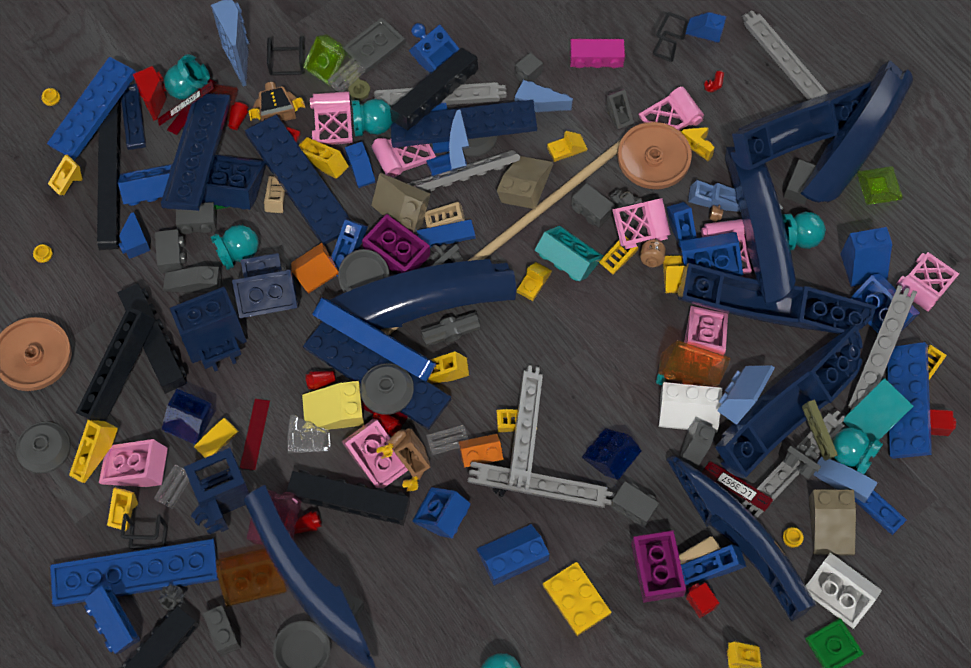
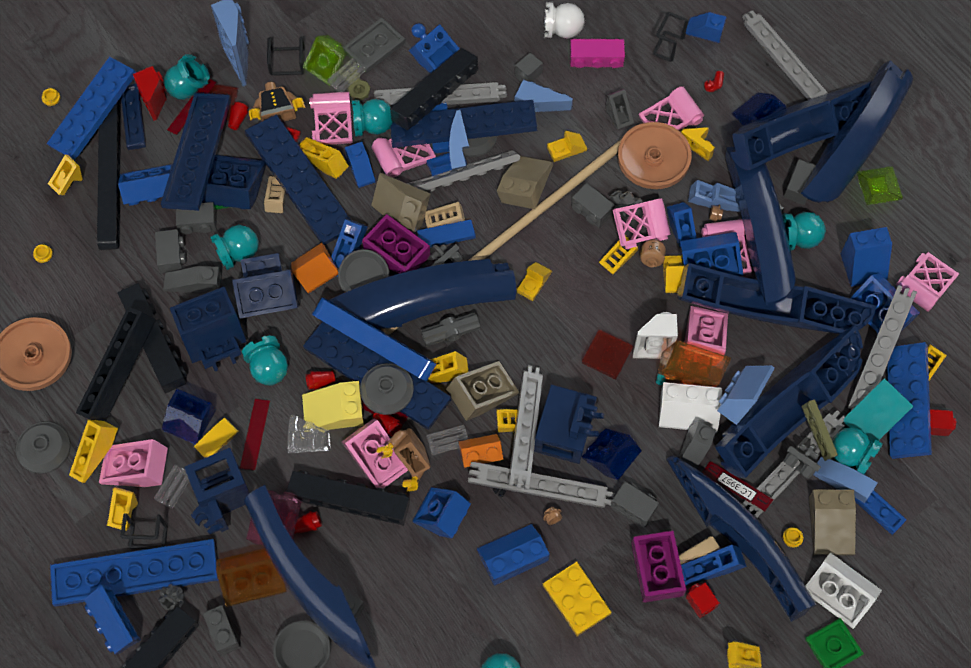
blue slope [119,212,150,259] -> none
sticker [158,81,214,126] -> none
teal slope [535,226,604,282] -> none
none -> teal tile [242,335,288,386]
none -> dark tan slope [446,361,519,421]
none -> dark blue piece [534,385,604,464]
none -> medium nougat plate [543,507,562,525]
none -> white tile [544,2,585,39]
none -> clear red plate [582,330,633,380]
none -> white slope [633,312,678,359]
none -> clear blue slope [732,93,786,126]

